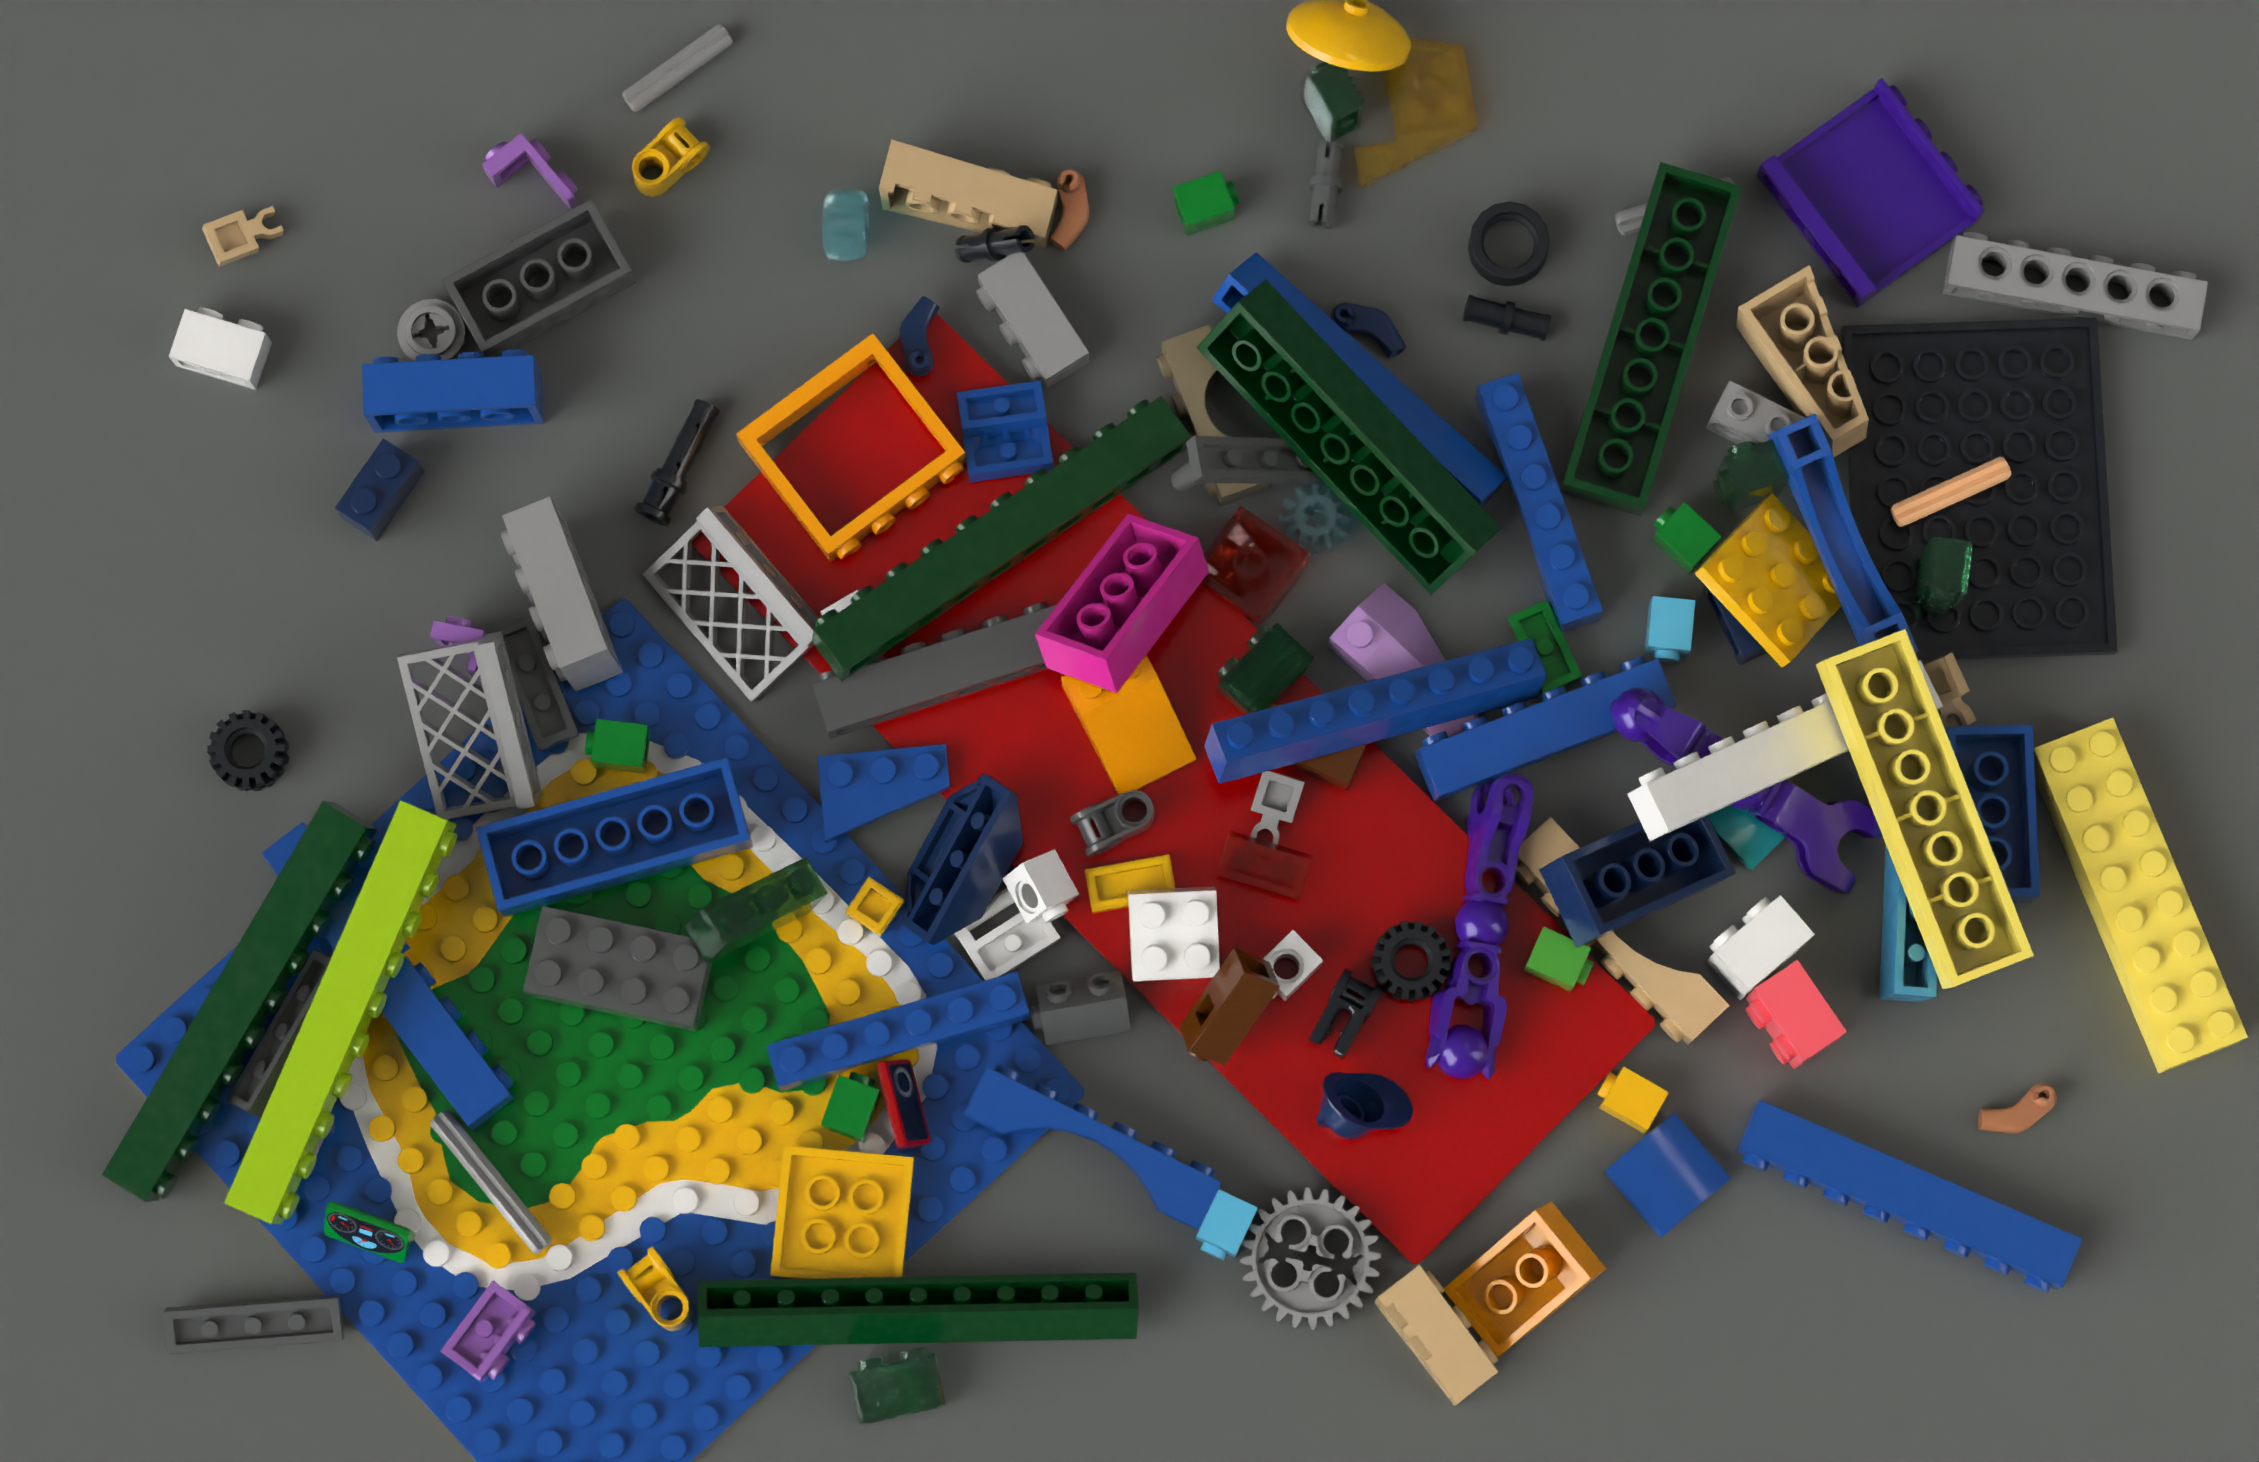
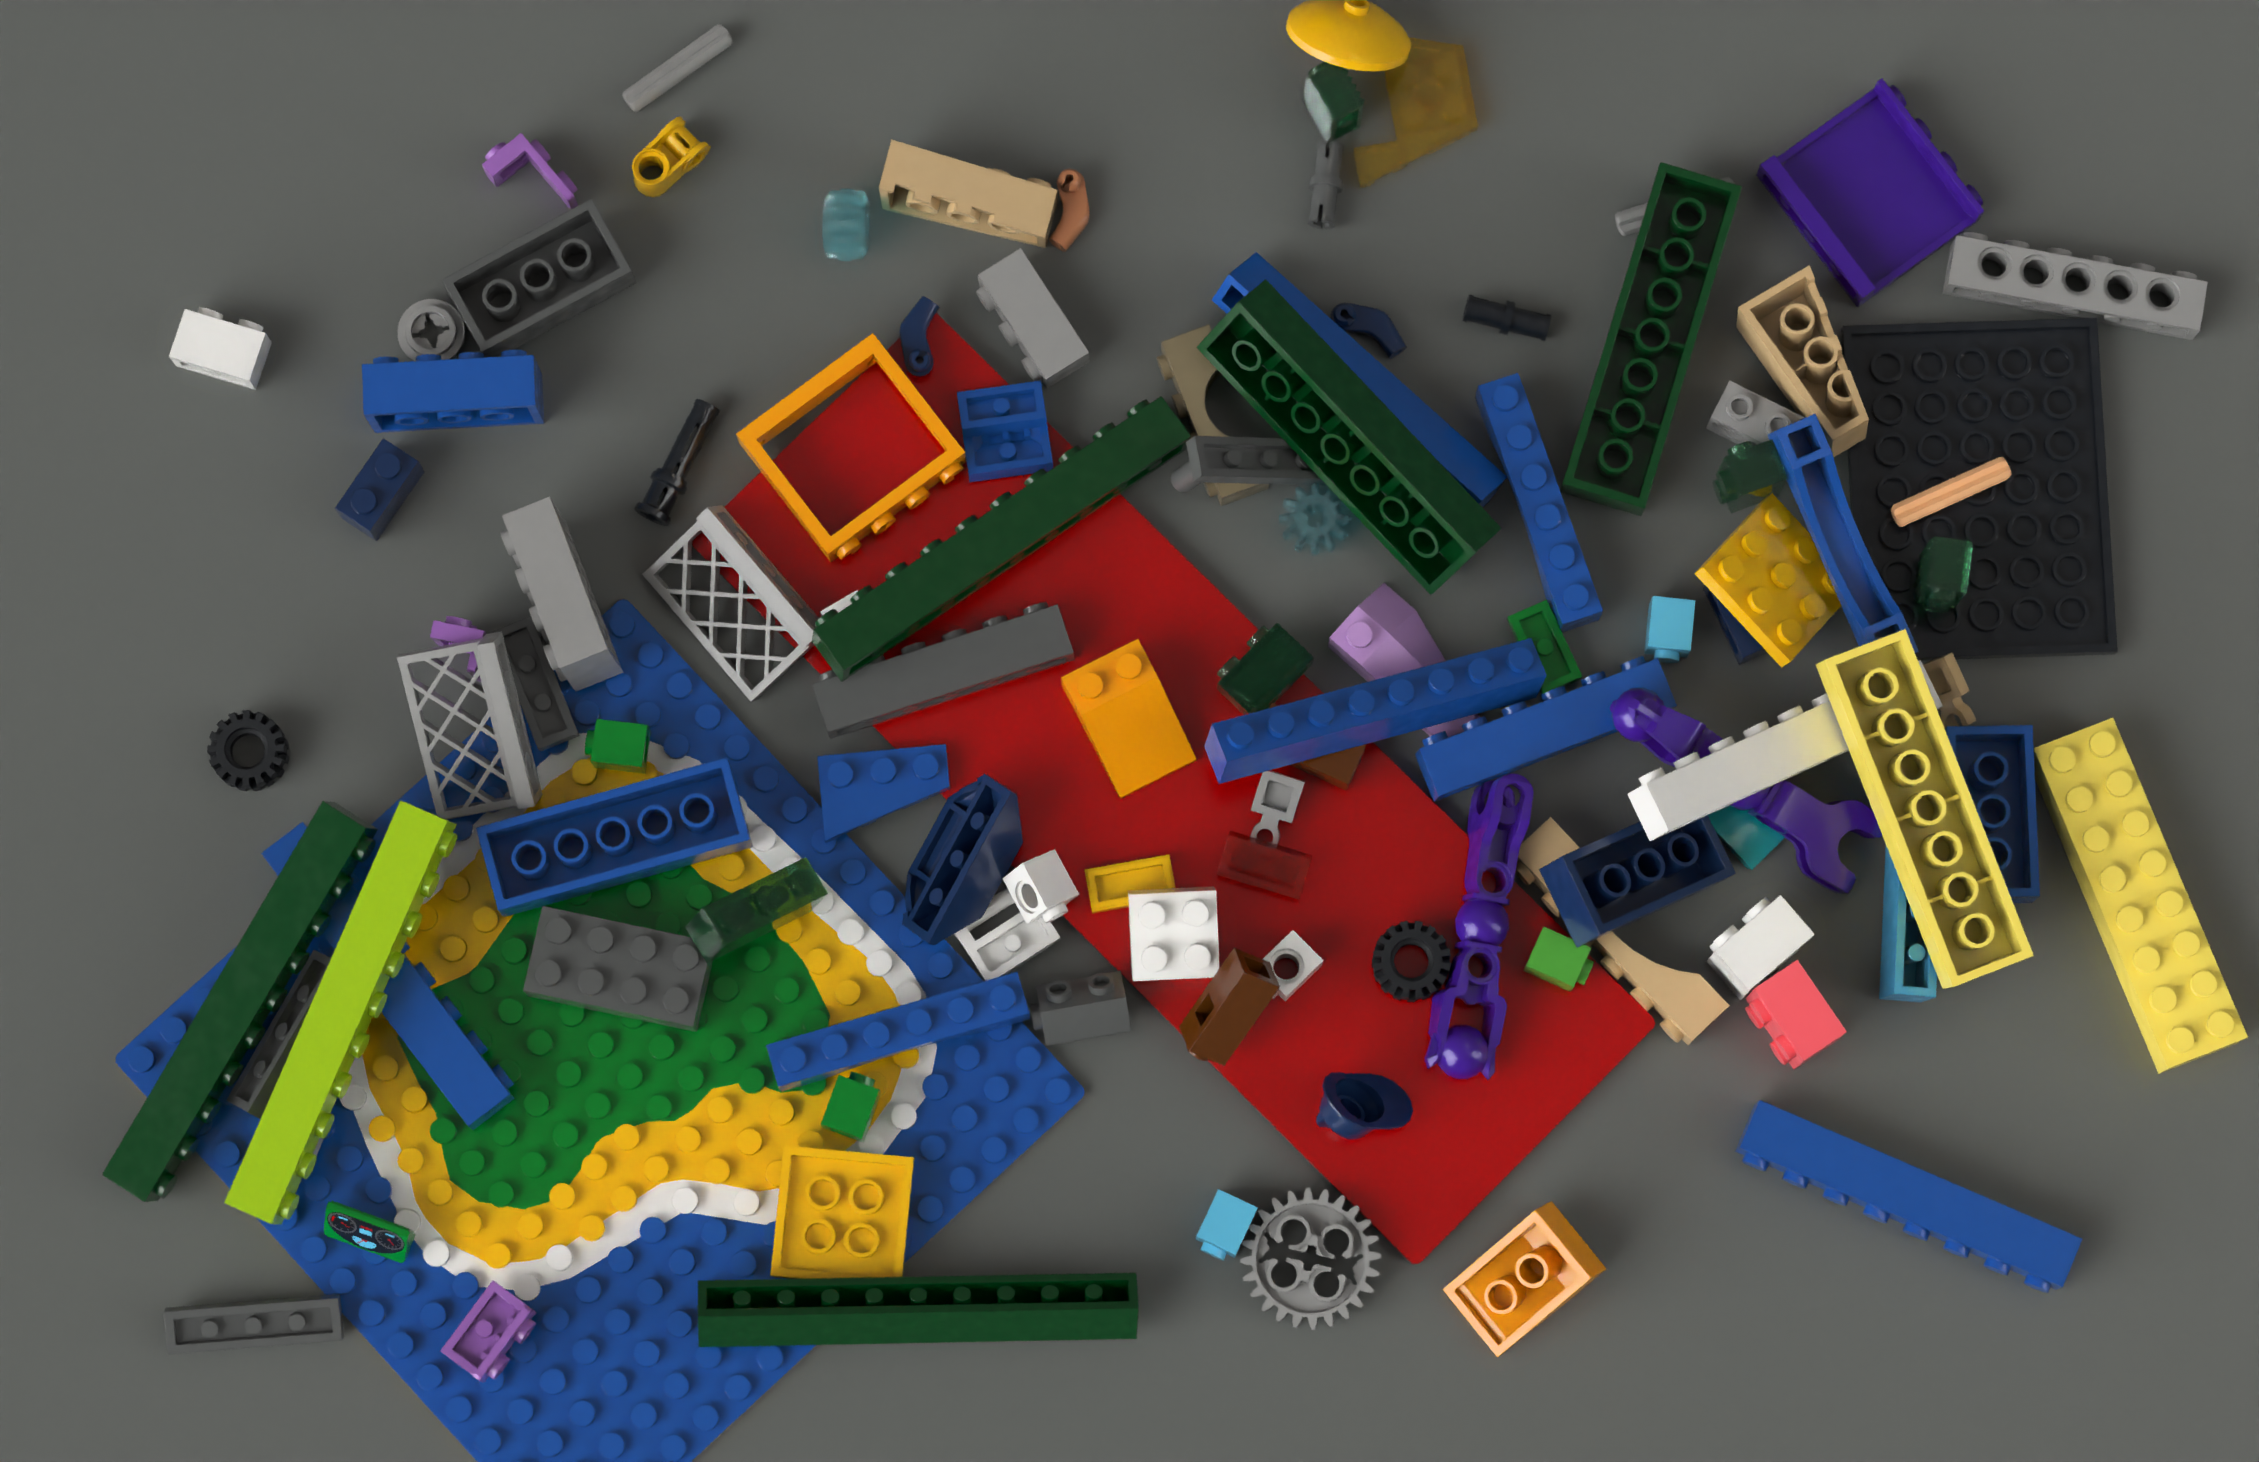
tan plate [202,206,284,267] -> none
light grey axle [430,1110,552,1254] -> none
yellow piece [617,1246,693,1331] -> none
yellow tile [845,877,905,937] -> none
clear green brick [849,1347,947,1425] -> none
slope [877,1060,930,1151] -> none
black pin [955,225,1034,263] -> none
blue arch [962,1064,1222,1230] -> none
dark pink brick [1035,514,1209,693] -> none
dark grey piece [1069,790,1155,858] -> none
green brick [1173,170,1240,236] -> none
clear red slope [1201,505,1310,624] -> none
black piece [1308,968,1384,1059] -> none
tan wedge [1374,1265,1499,1406] -> none
black tyre [1468,201,1550,287] -> none
yellow brick [1597,1066,1669,1134] -> none
blue slope [1604,1112,1731,1238] -> none
green brick [1652,502,1722,575] -> none
nougat arm [1978,1083,2057,1134] -> none

